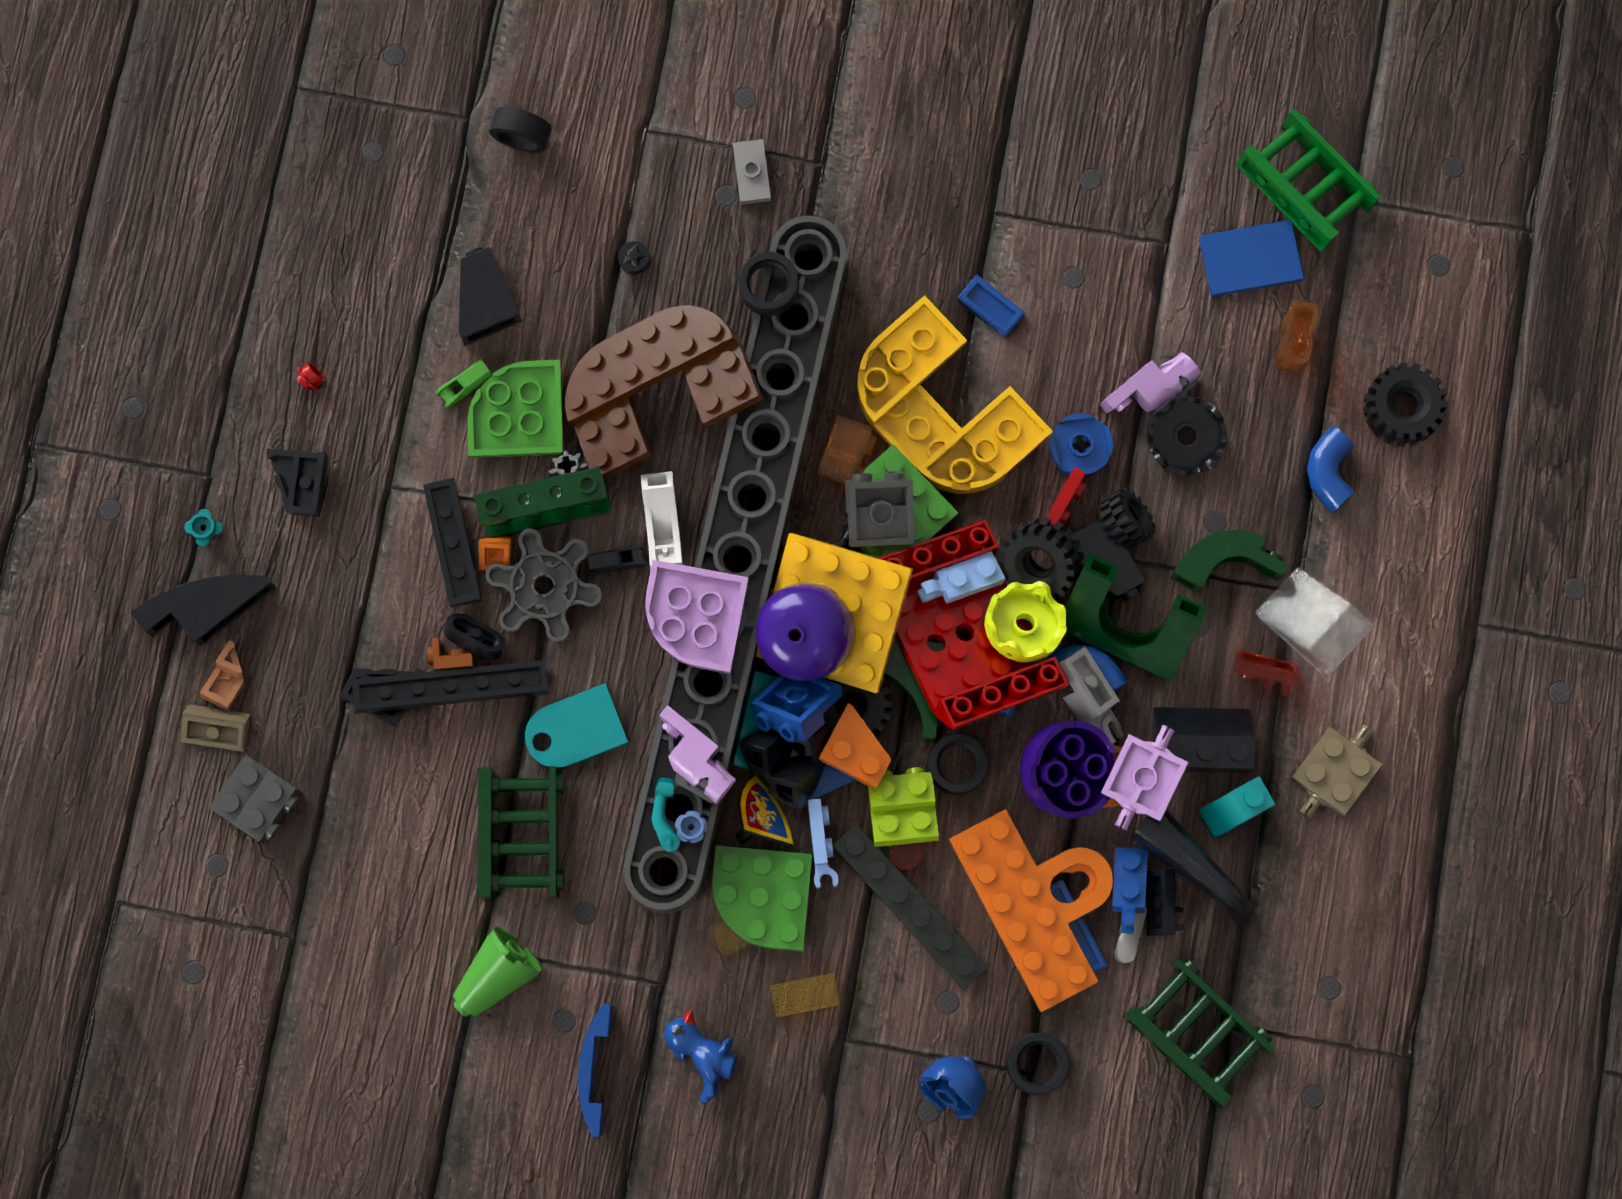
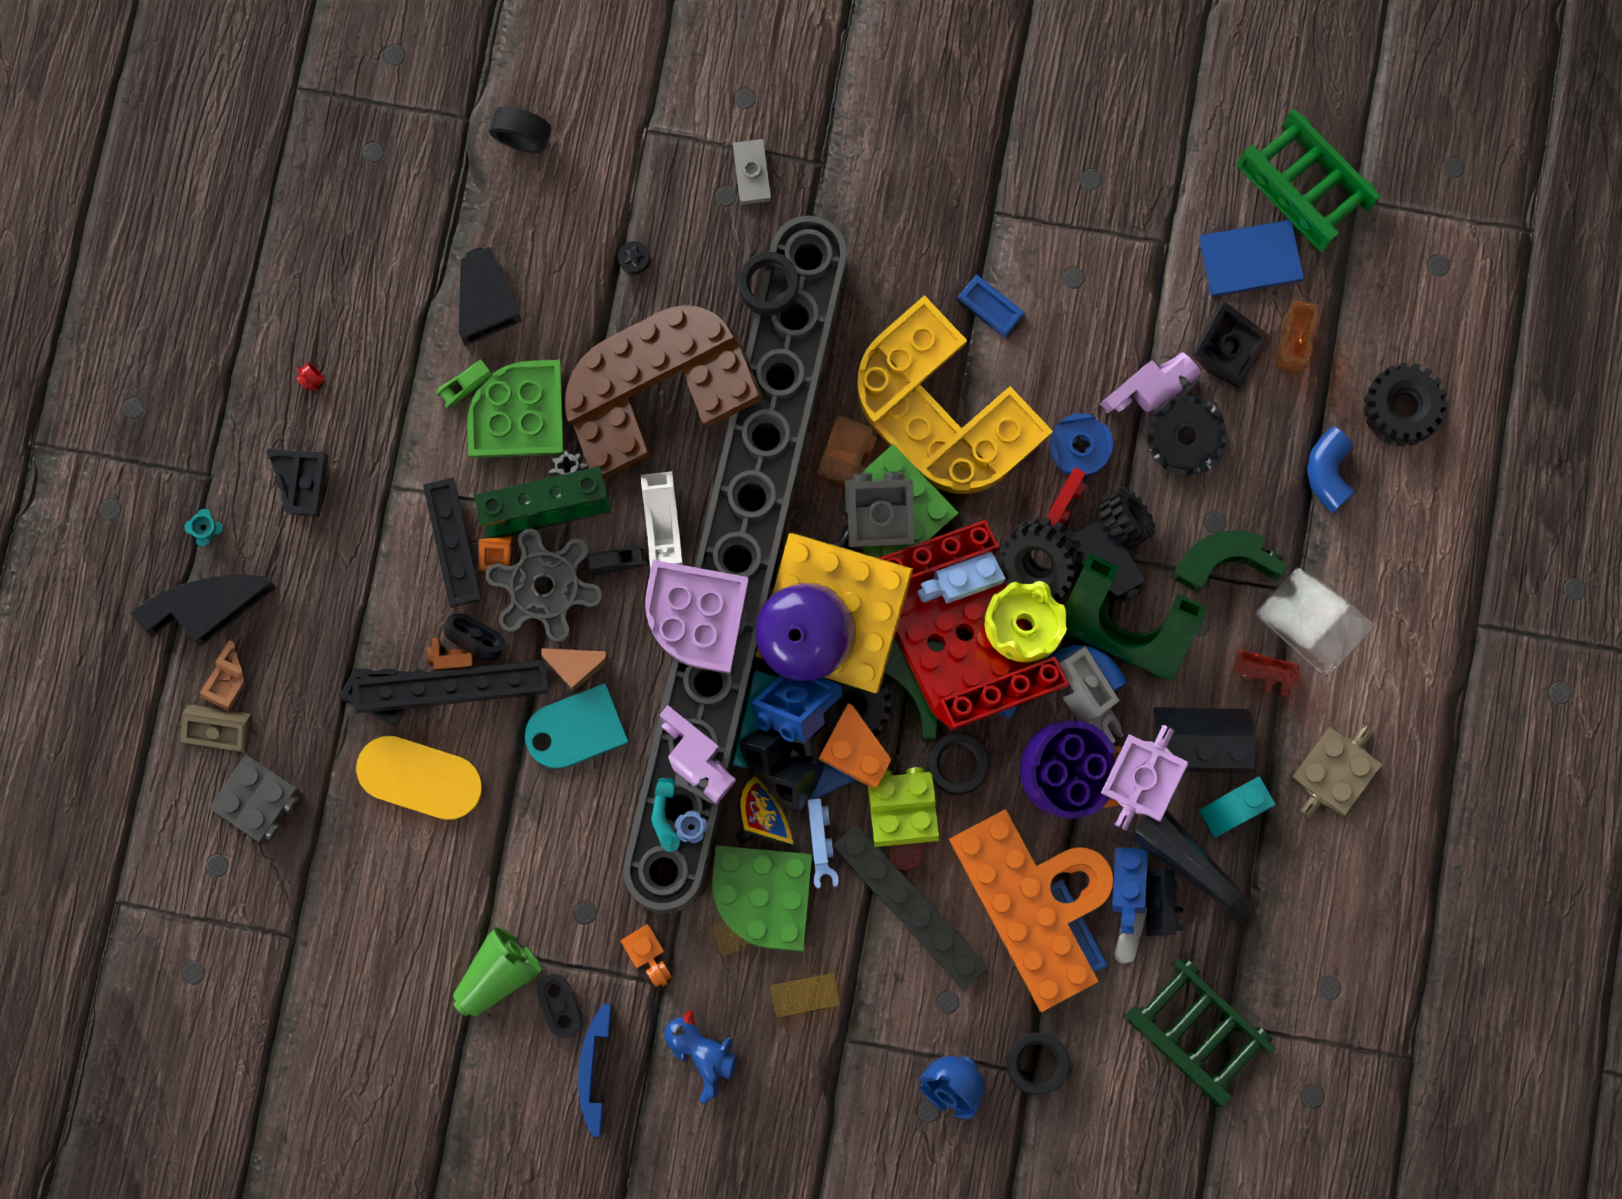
dark green fence [478,766,565,900] -> none
none -> yellow tile [356,736,482,820]
none -> black plate [537,974,581,1038]
none -> nougat slope [541,649,608,692]
none -> orange plate [620,924,672,987]
none -> black slope [1192,301,1269,388]

